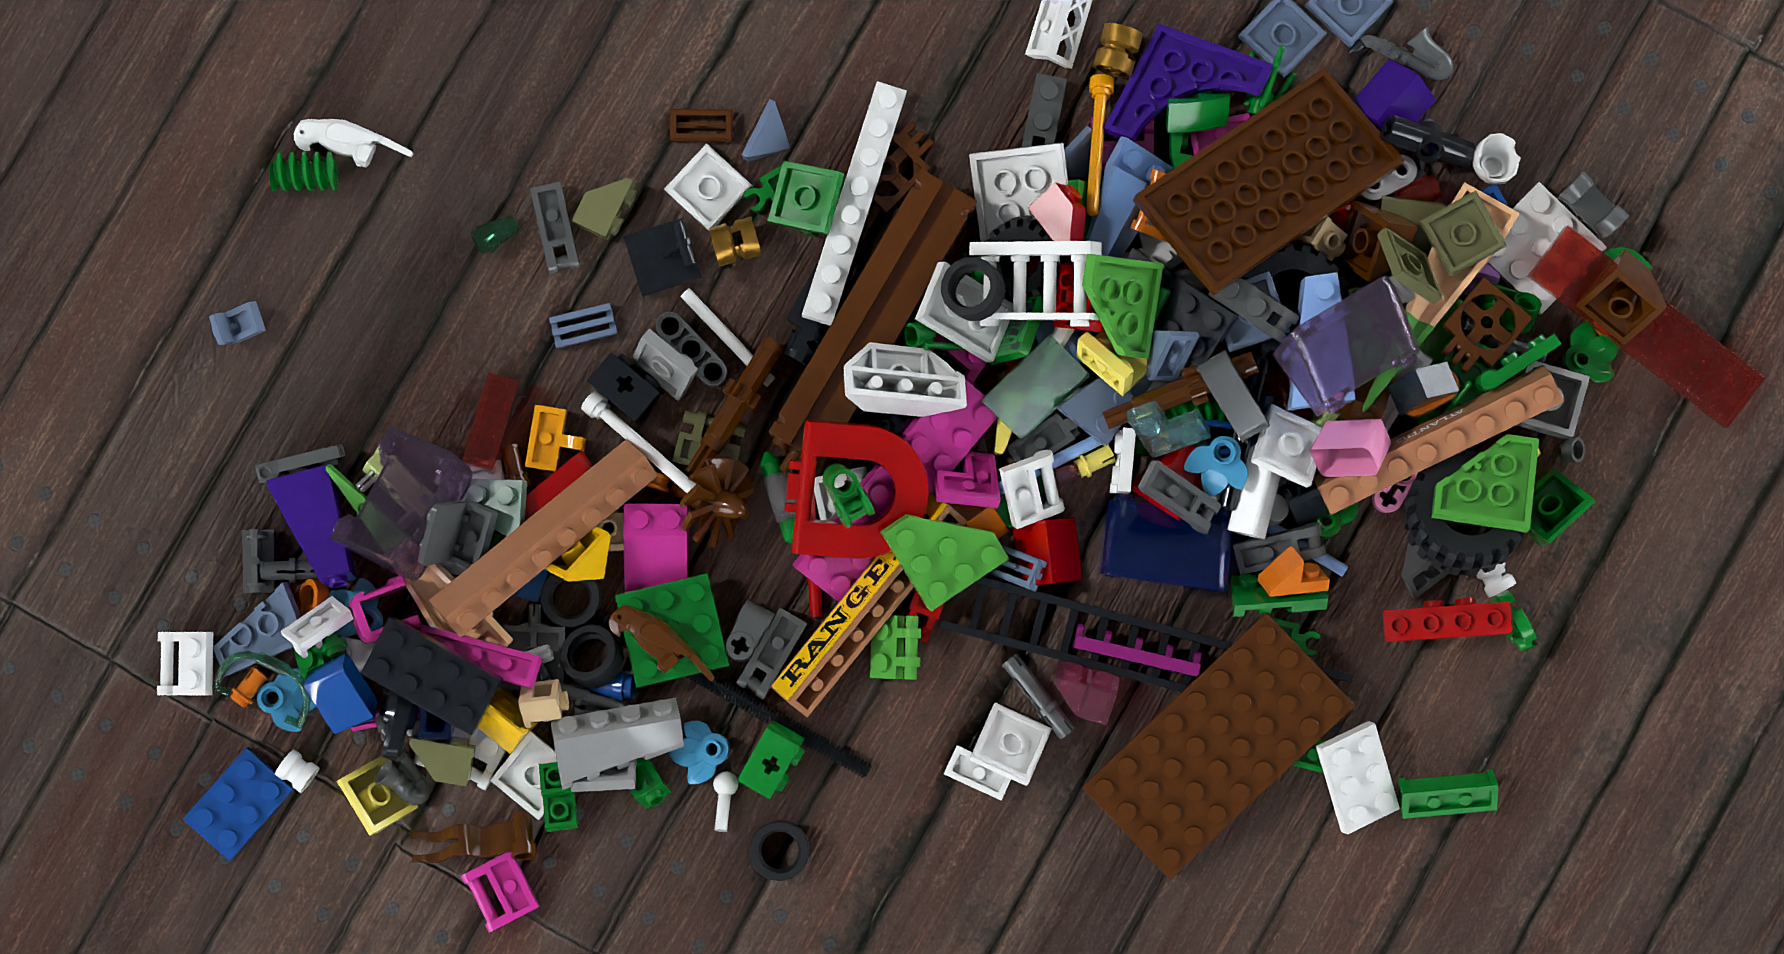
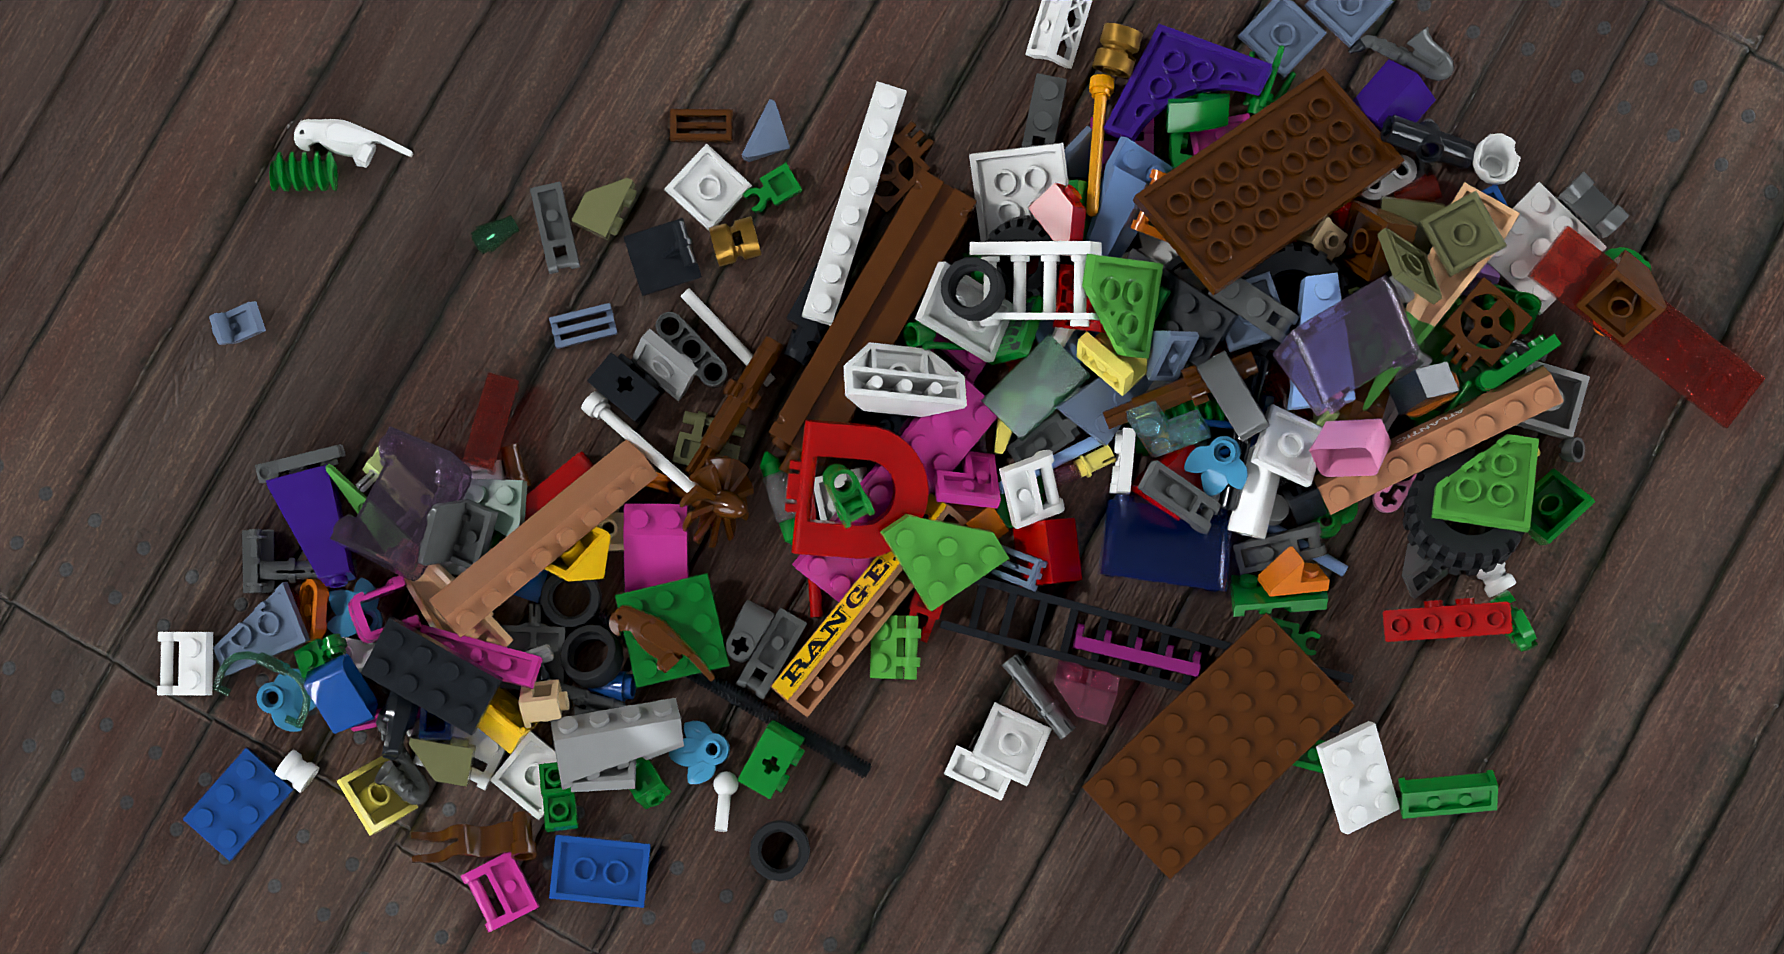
orange pin [230,666,269,708] -> none
white plate [281,596,353,658] -> none
light orange plate [525,405,586,472] -> none
green bracket [768,161,844,237] -> none
green plate [1563,322,1619,383] -> none
none -> blue plate [549,834,651,908]

